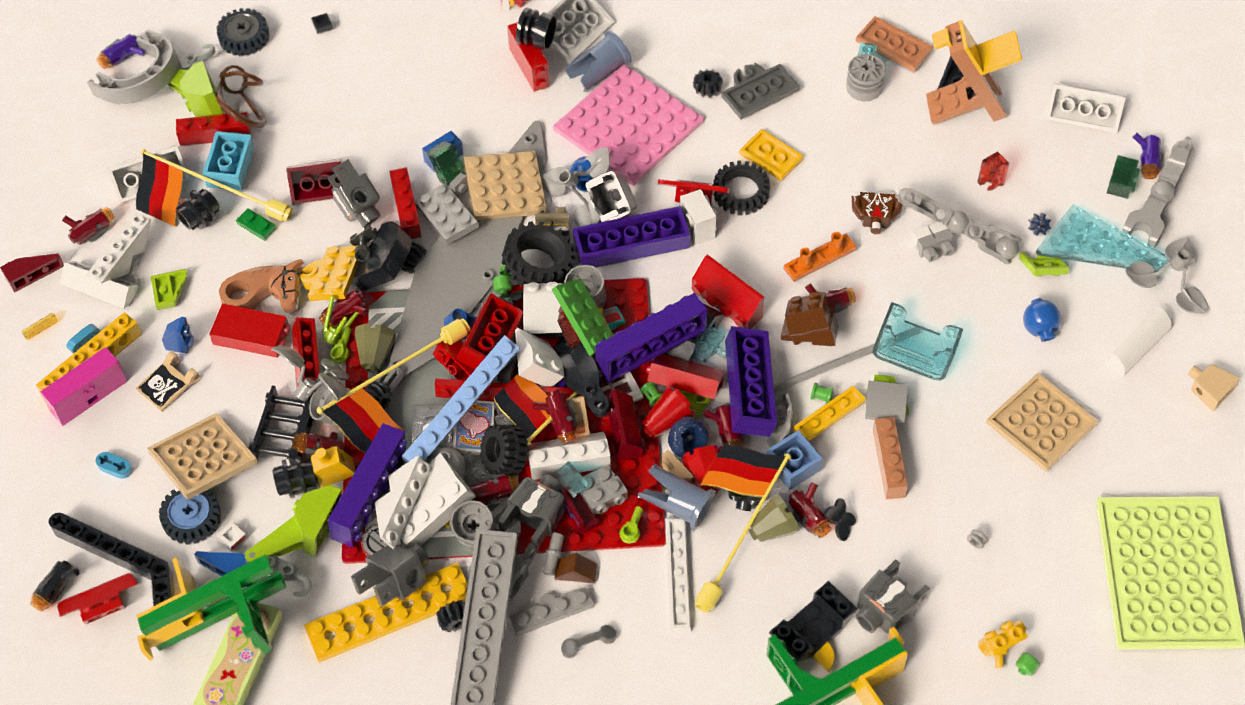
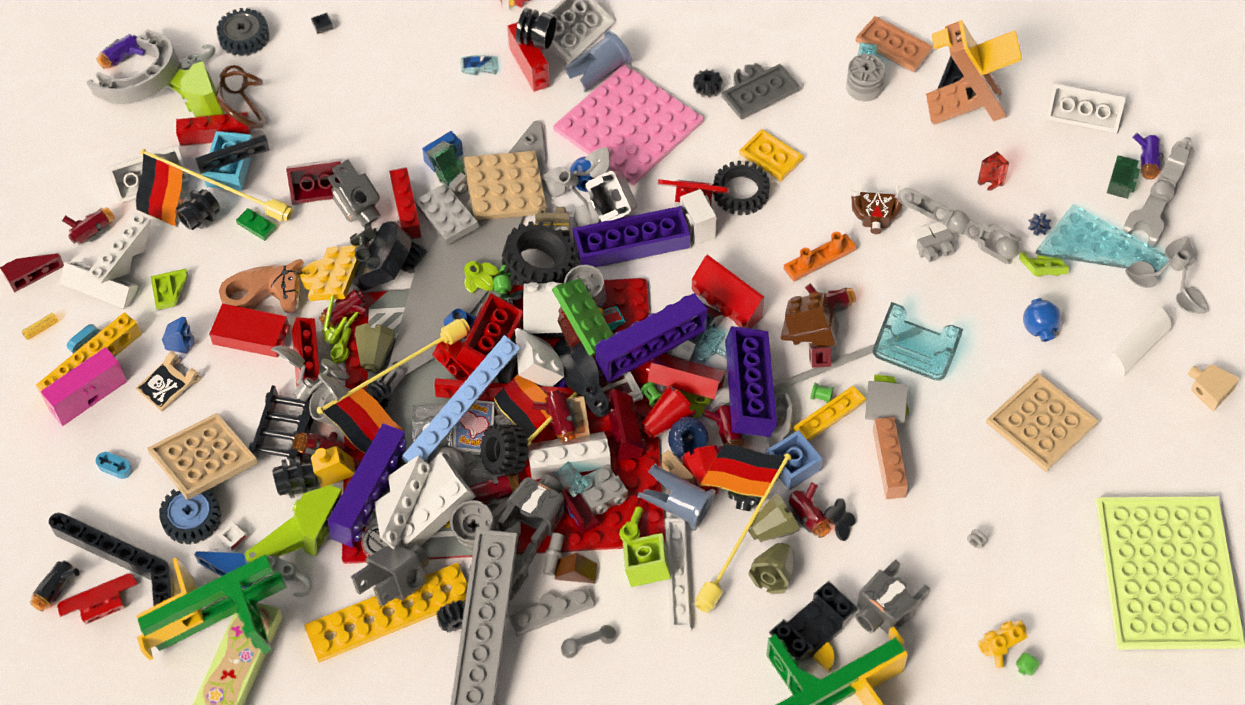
none -> black tile [195,135,270,174]
none -> clear light blue slope [460,55,498,76]
none -> lime plate [464,261,499,294]
none -> lime slope [623,533,671,587]
none -> olive cone [748,543,794,594]
none -> dark red brick [809,343,831,368]

